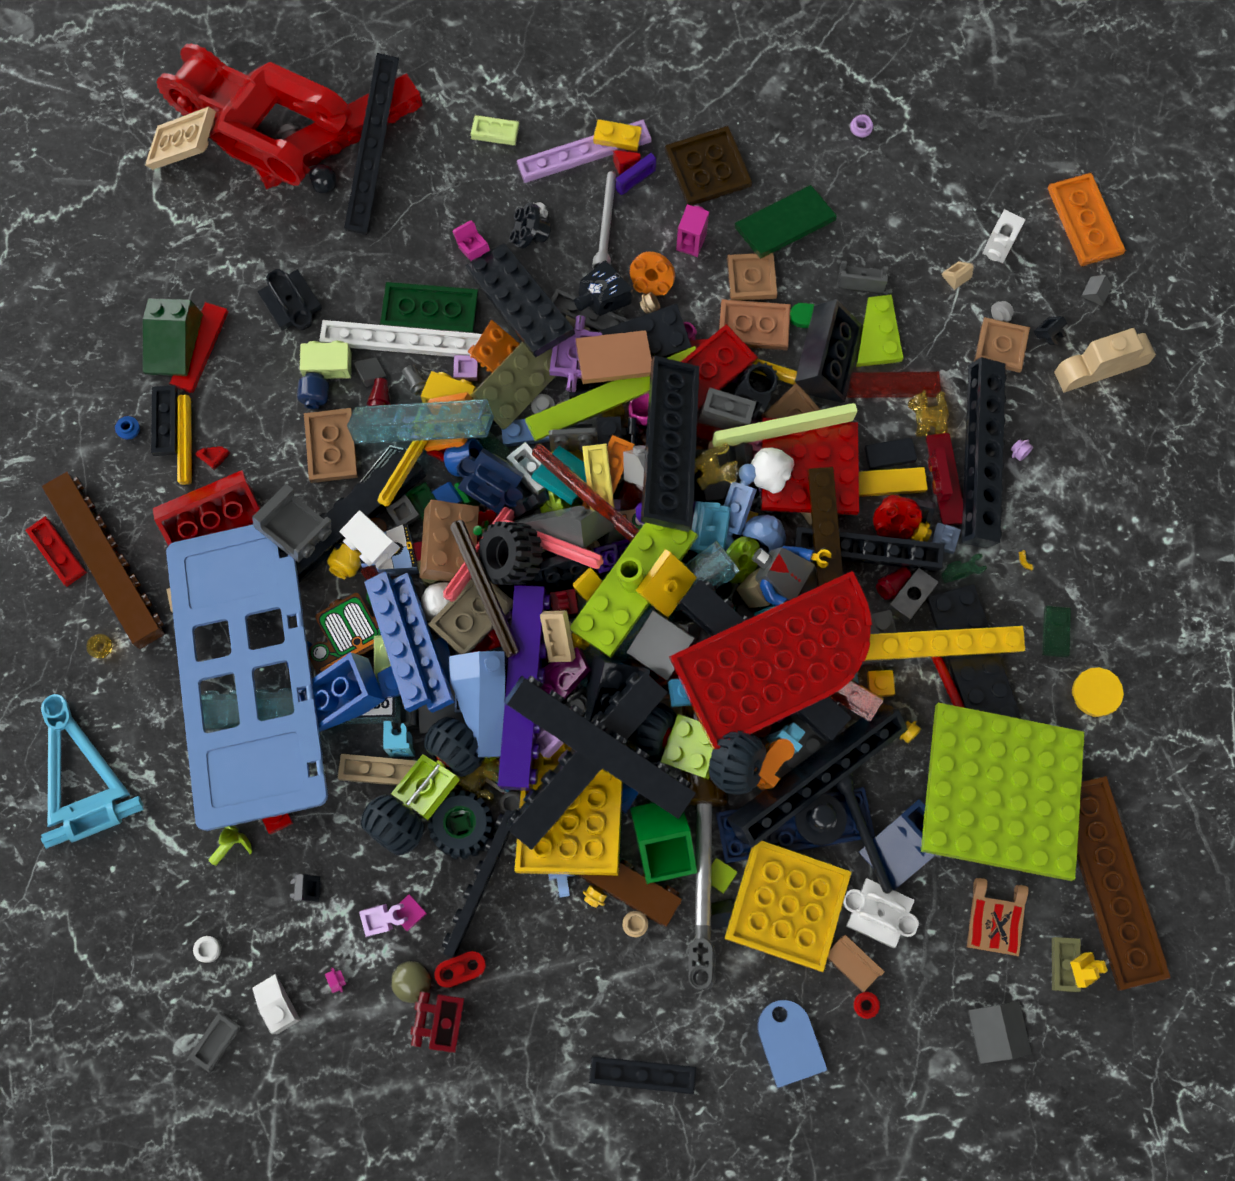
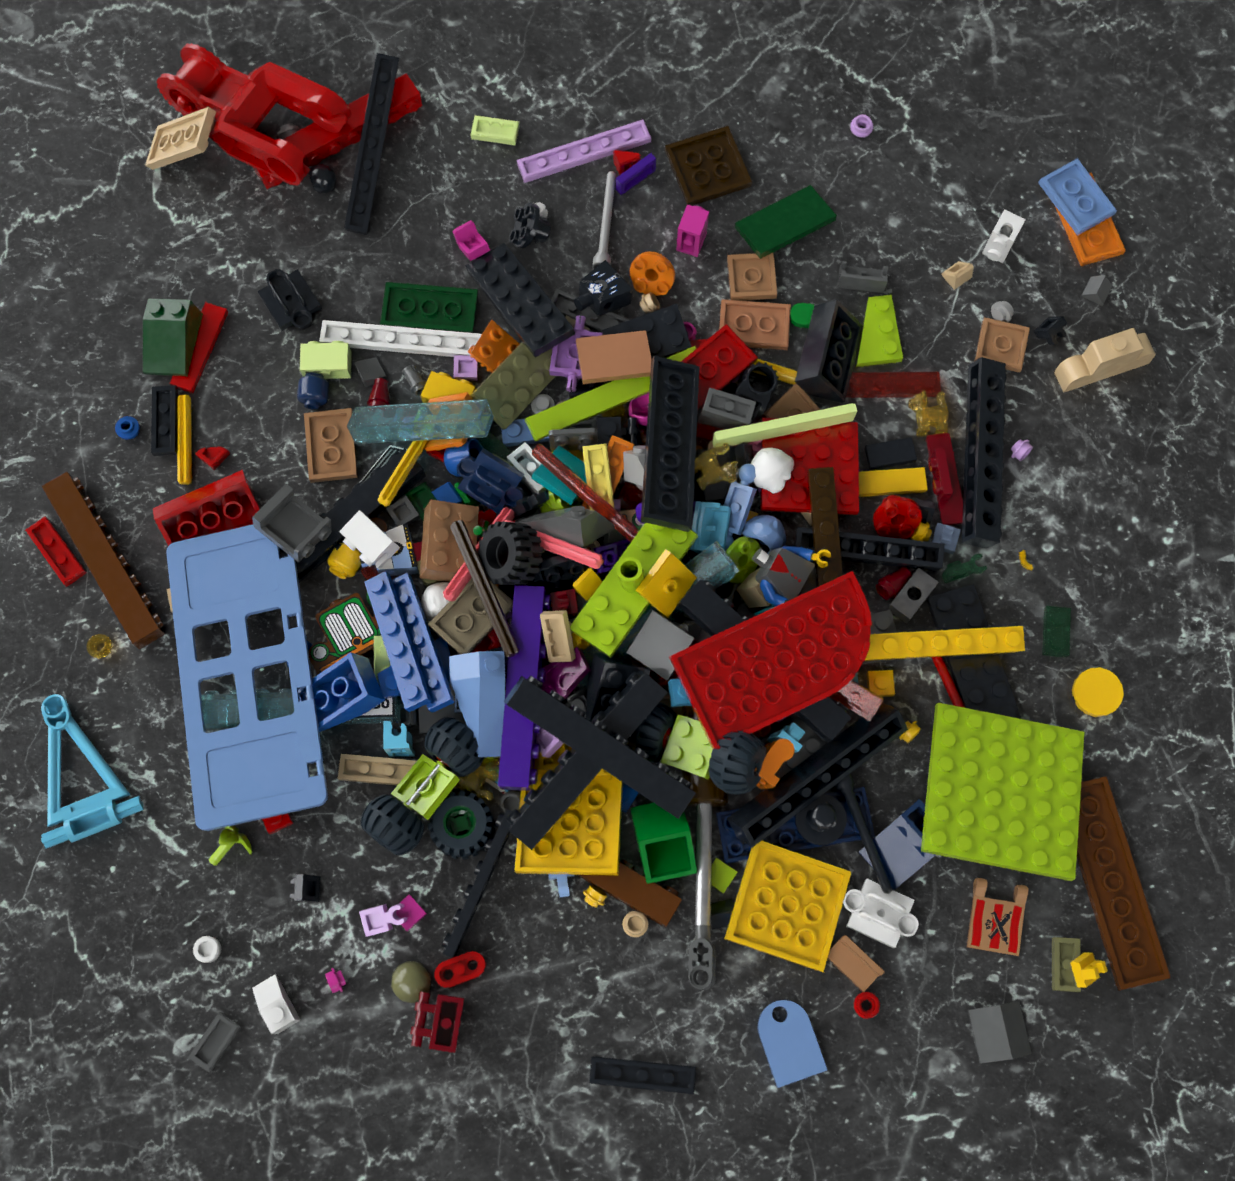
yellow plate [593,119,642,151] -> none
none -> medium blue tile [1038,158,1117,236]

